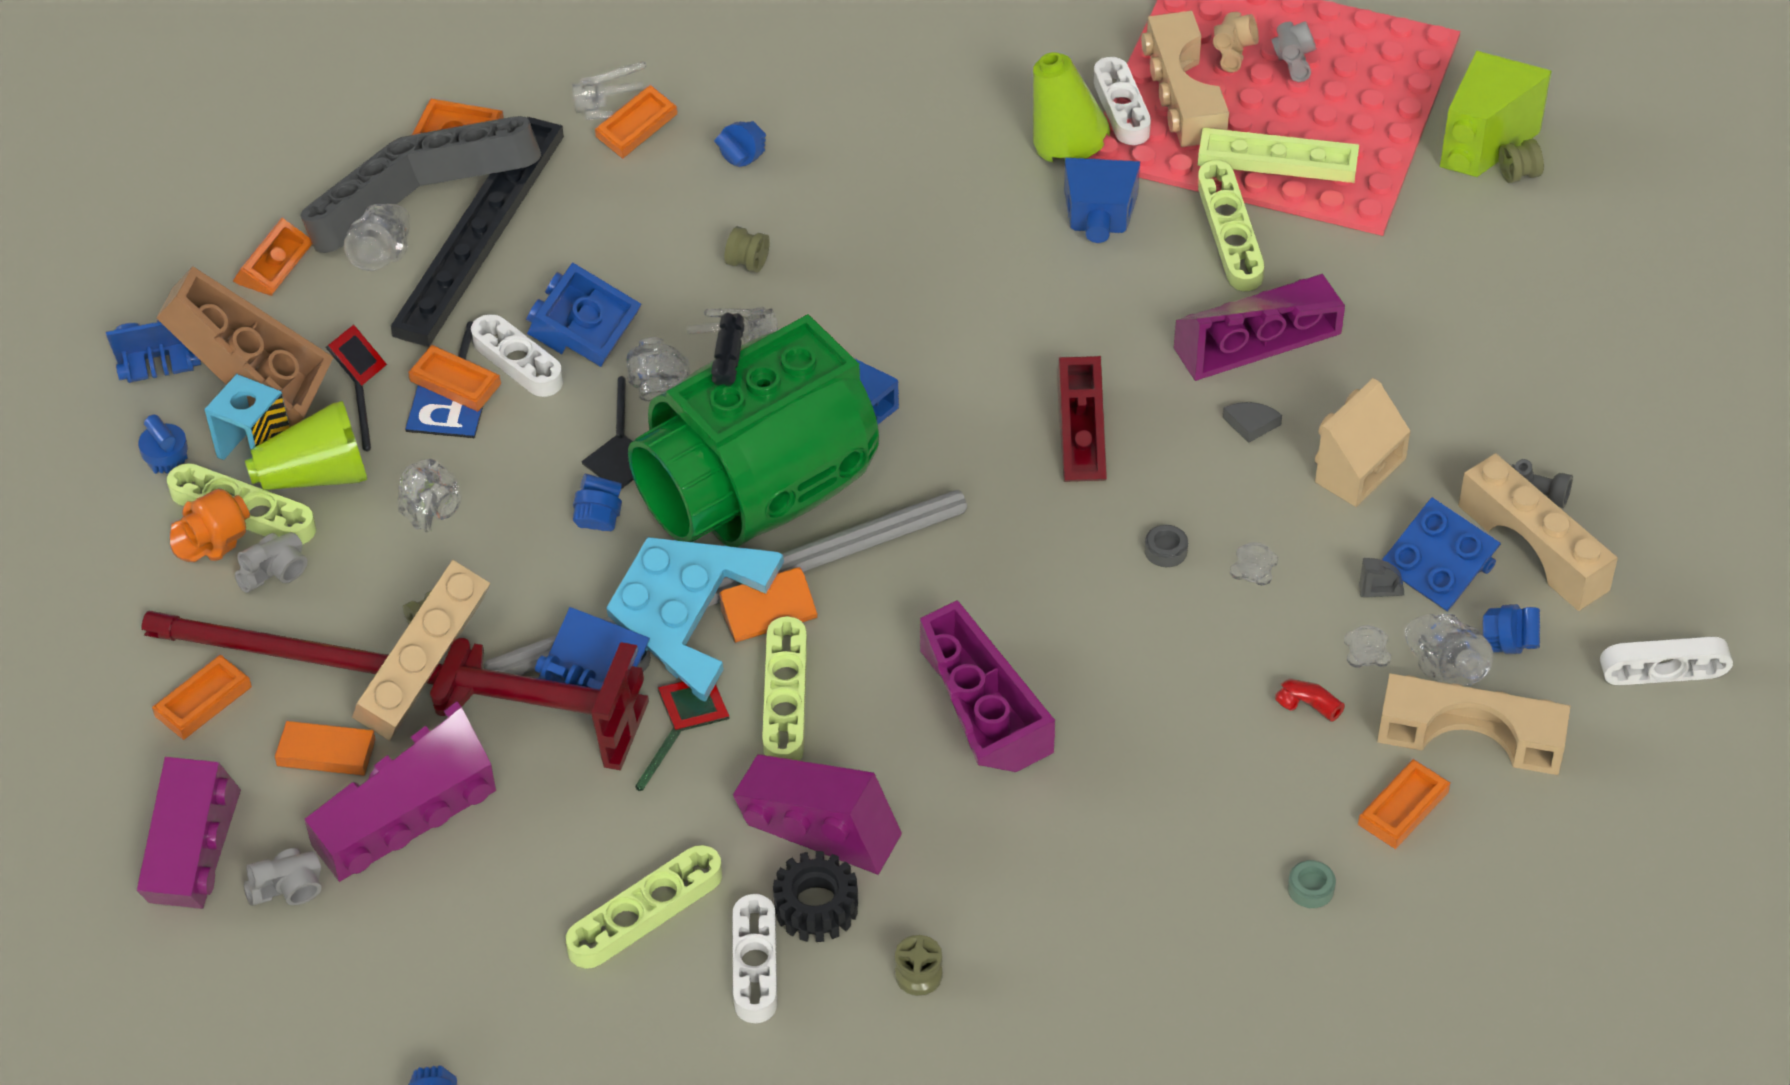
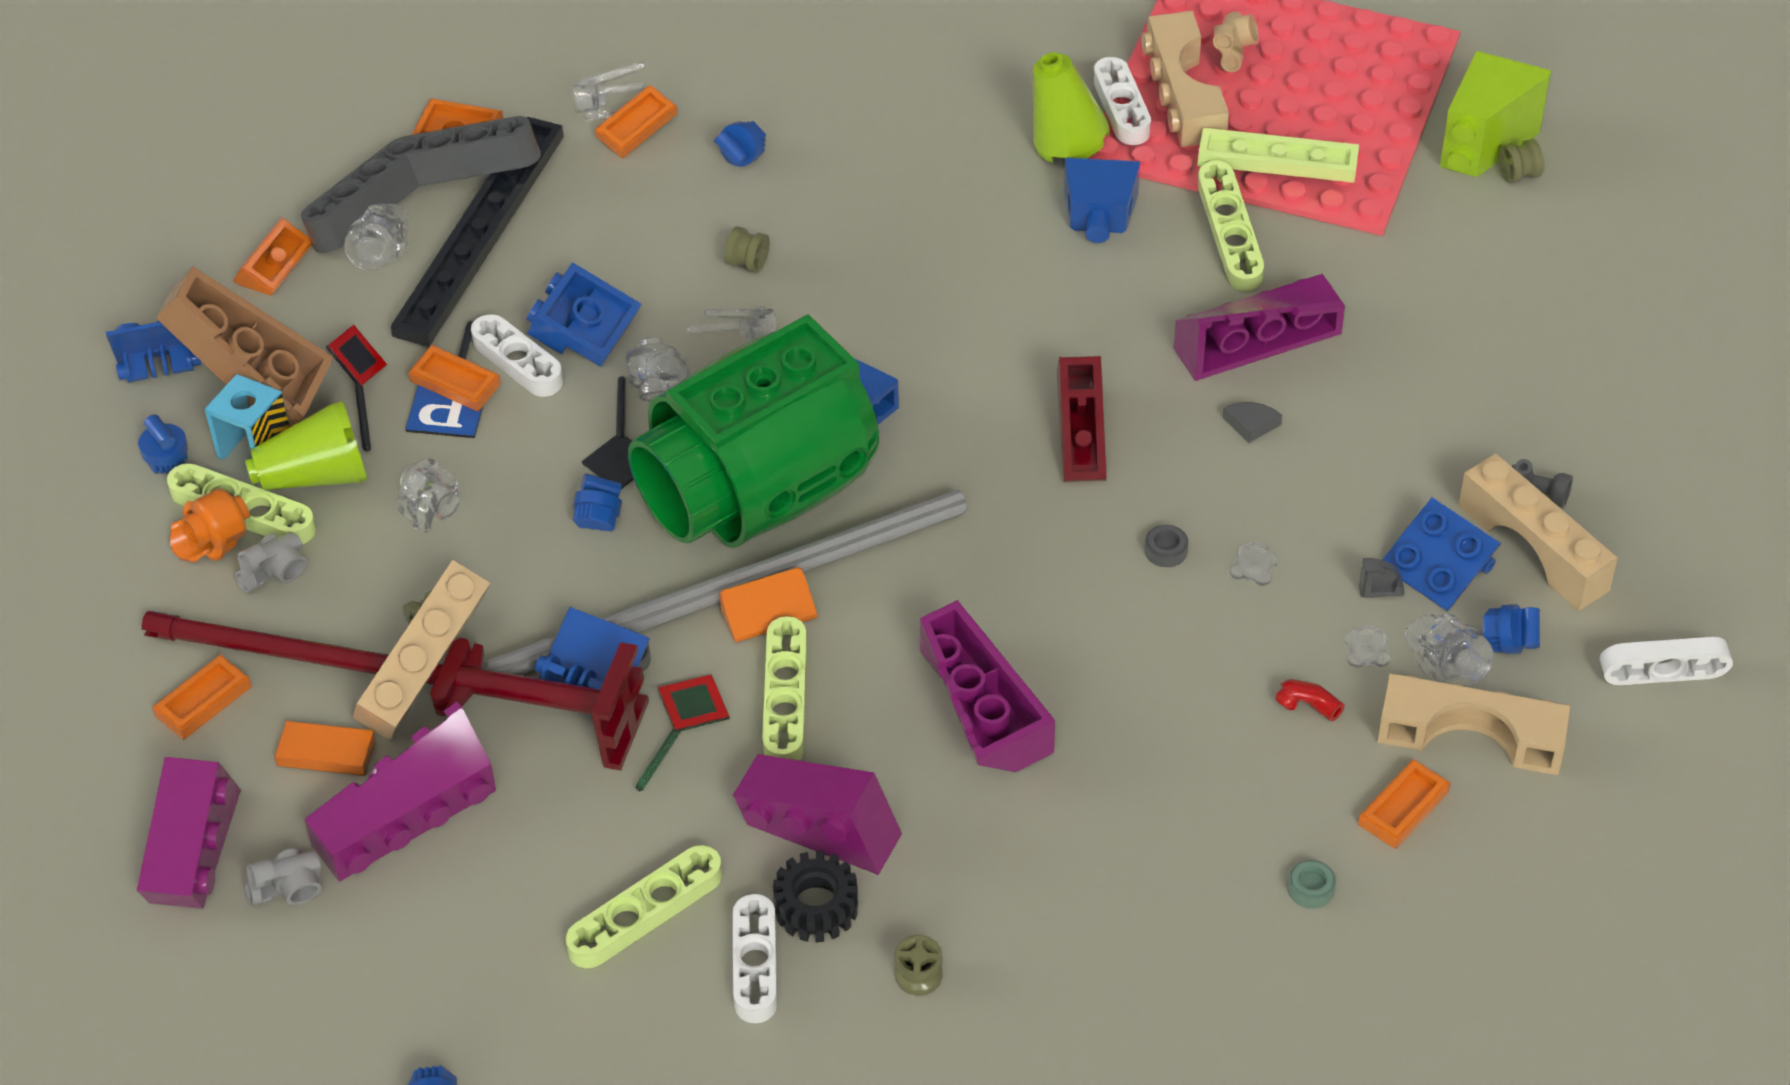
medium azure wing [606,537,784,702] -> none
black axle [711,312,745,386] -> none
light grey plate [1271,21,1317,82] -> none
tan slope [1315,378,1410,507] -> none

